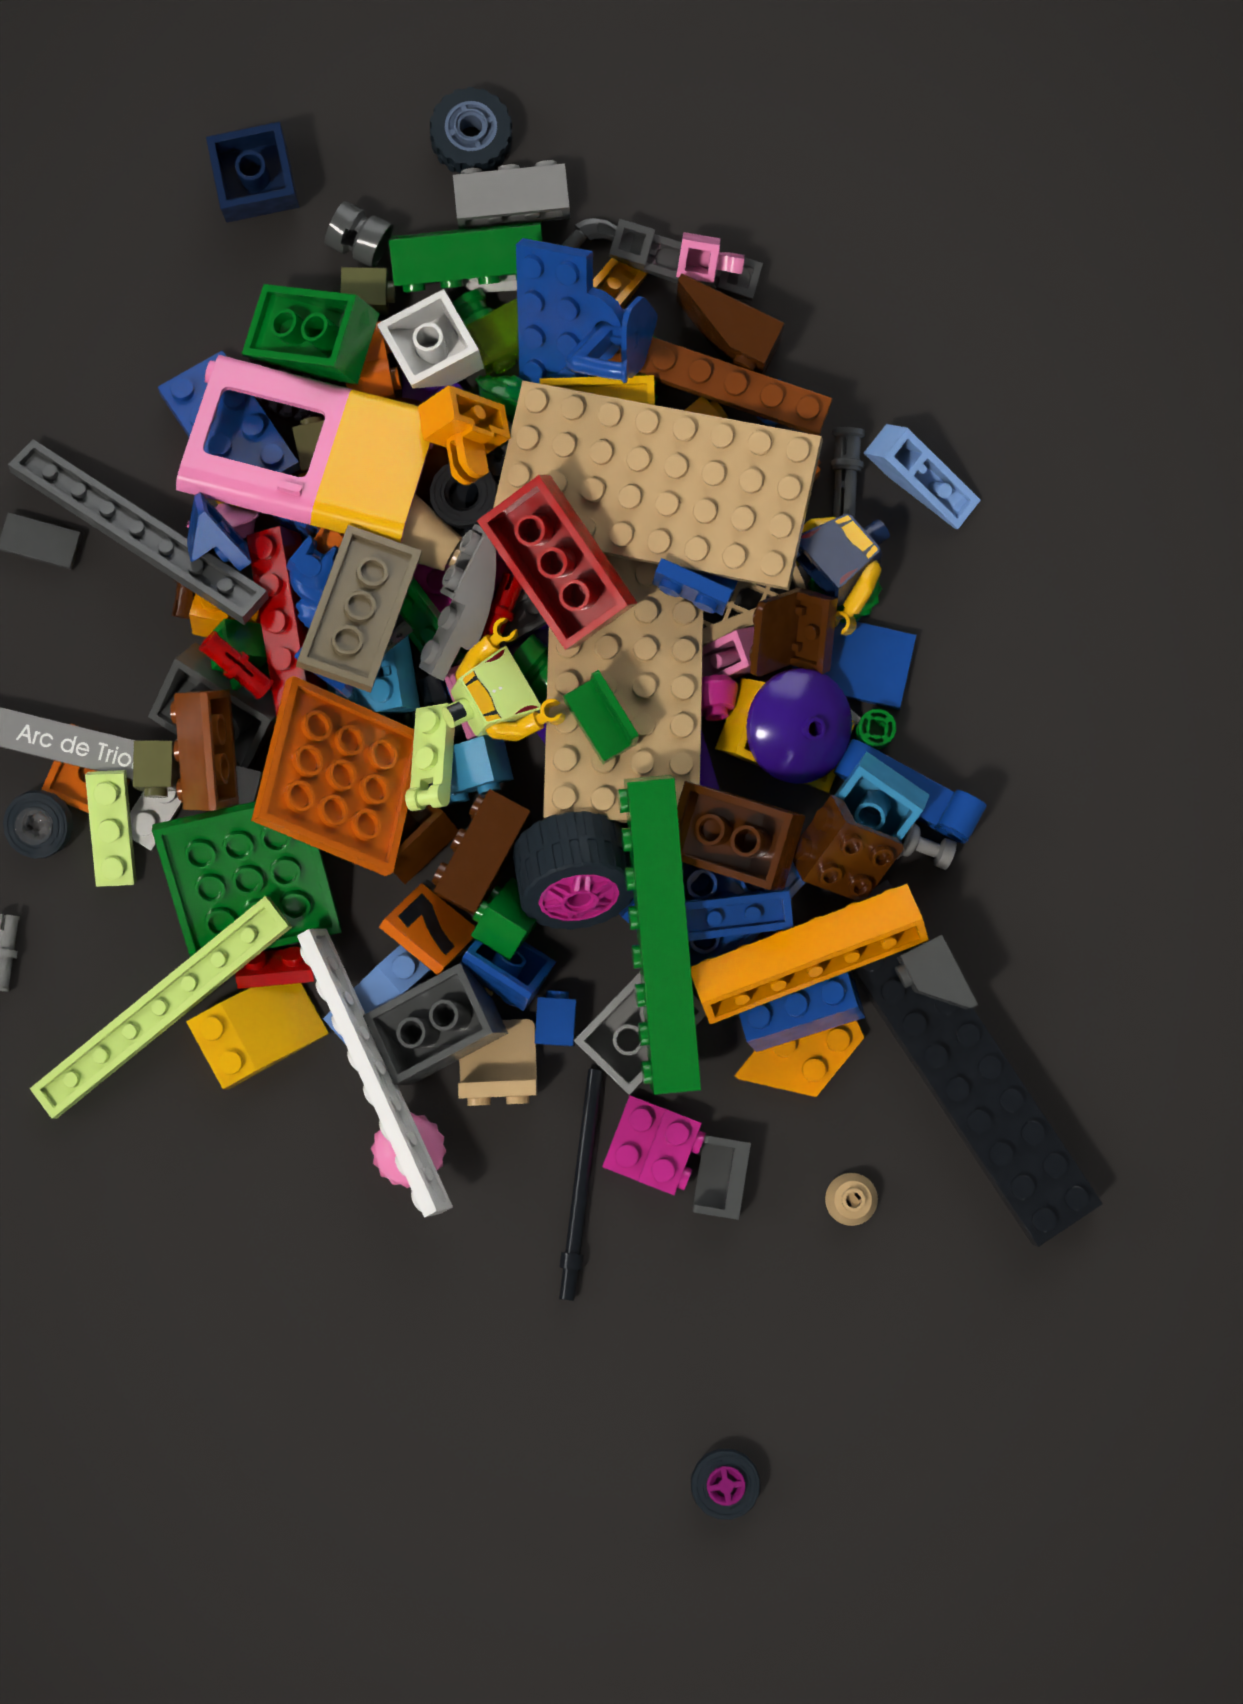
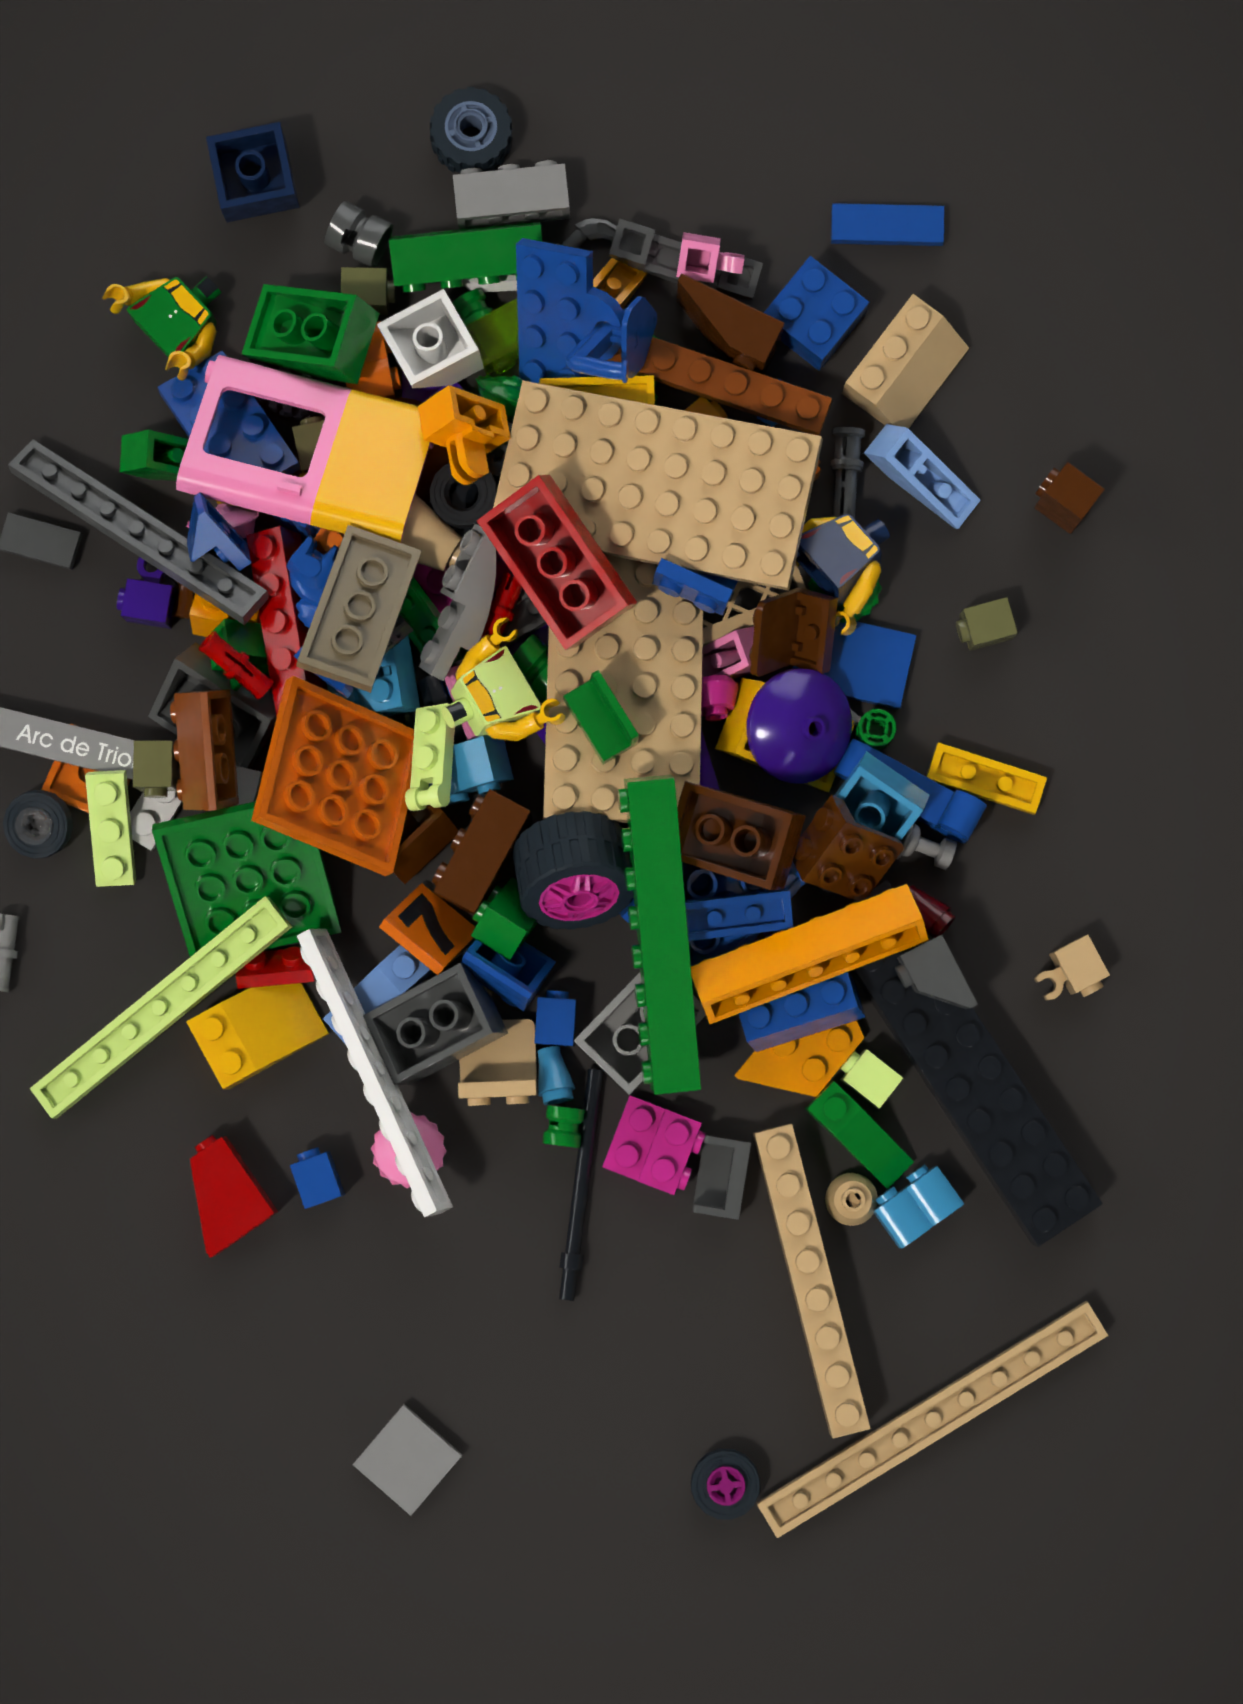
none -> torso [102,276,221,381]
none -> dark purple brick [117,557,176,629]
none -> green slope [119,429,189,481]
none -> red slope [190,1135,279,1258]
none -> blue brick [290,1147,345,1209]
none -> light grey tile [352,1404,462,1516]
none -> dark azure cone [537,1046,576,1105]
none -> green wheel [542,1105,585,1148]
none -> tan brick [753,1124,871,1438]
none -> tan plate [756,1301,1108,1538]
none -> blue brick [764,256,869,371]
none -> green slope [805,1081,914,1189]
none -> blue tile [831,203,944,246]
none -> yellowish green brick [840,1049,903,1108]
none -> tan slope [842,294,969,429]
none -> dark azure brick [873,1164,964,1249]
none -> dark red cone [909,885,956,938]
none -> yellow plate [926,742,1047,815]
none -> olive brick [956,597,1018,651]
none -> reddish brown brick [1034,462,1105,534]
none -> tan brick [1034,935,1110,1000]

